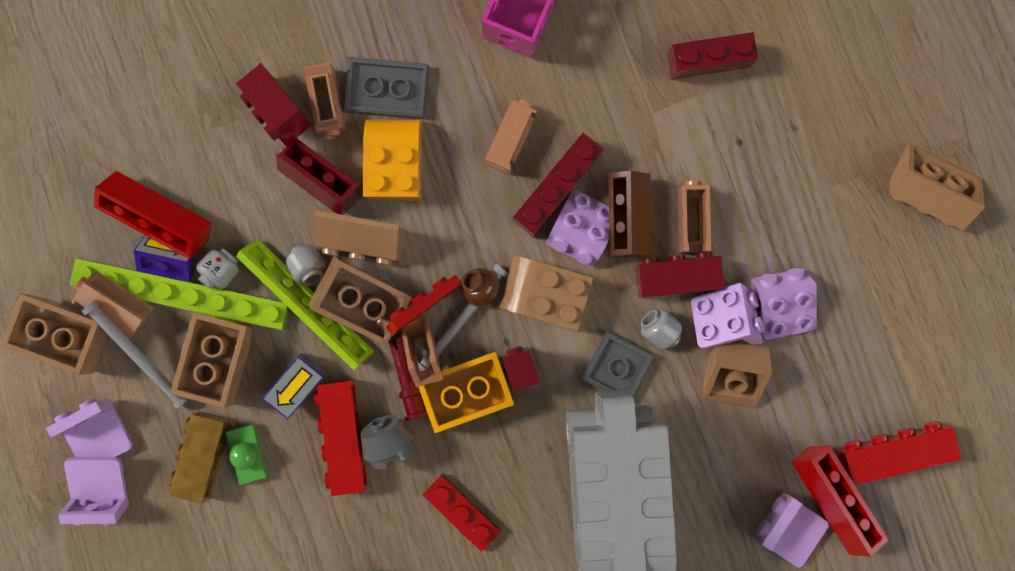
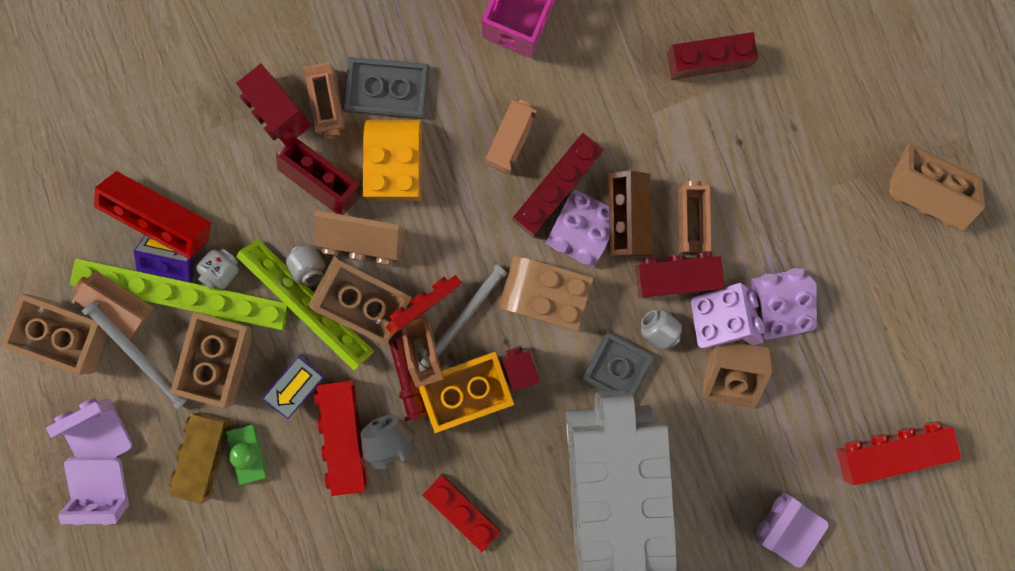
reddish brown piece [461,268,499,306] -> none
red brick [791,445,889,557] -> none

